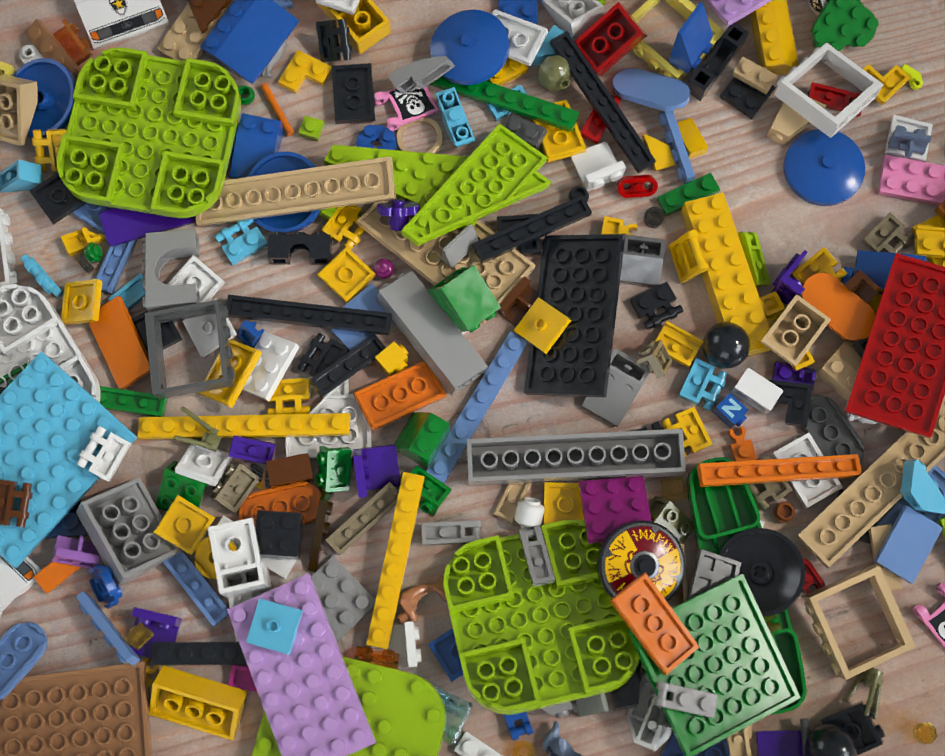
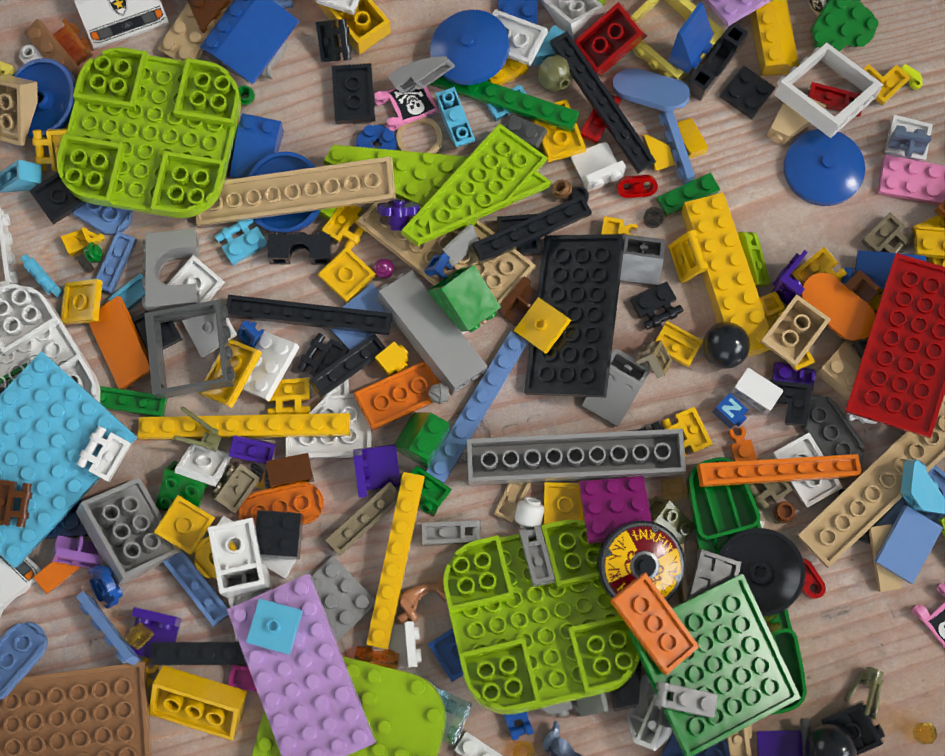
dark purple piece [99,208,196,246] -> none
orange bar [260,83,294,136] -> none
yellow plate [278,50,332,93] -> none
lime plate [299,115,325,142] -> none
dark brown wing [308,492,334,572] -> none
green bracket [316,446,352,493] -> none
medium azure plate [678,358,727,411] -> none
tan plate [732,57,778,94] -> none
tan window [802,565,916,680] -> none
none -> blue tile [424,253,452,279]
none -> light grey plate [428,383,449,404]
none -> medium nougat plate [552,179,572,199]

